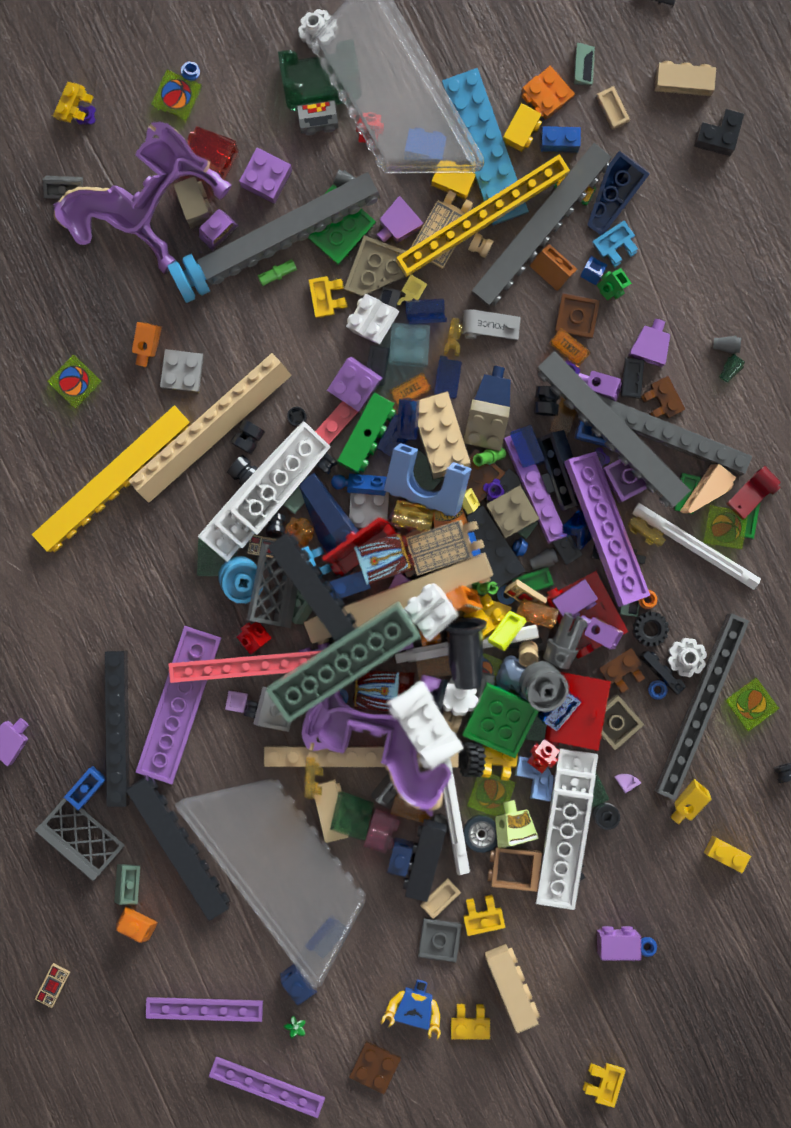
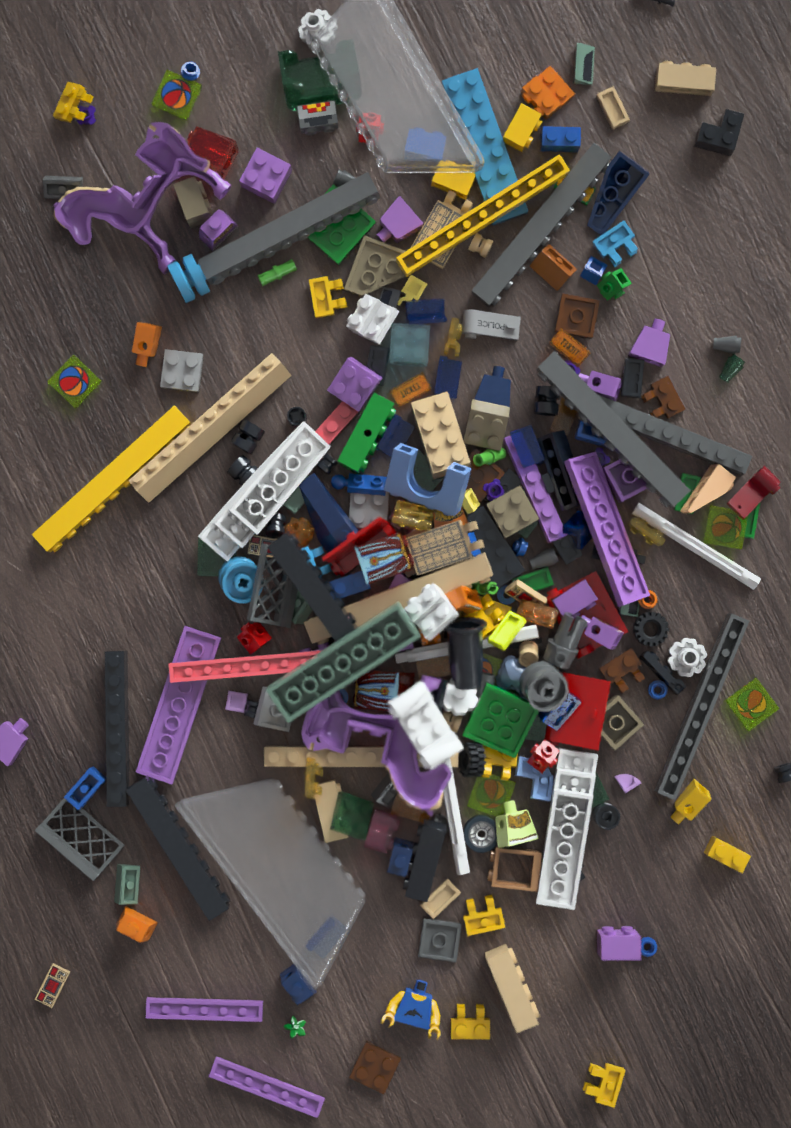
clear blue panel [396,398,420,440] -> none

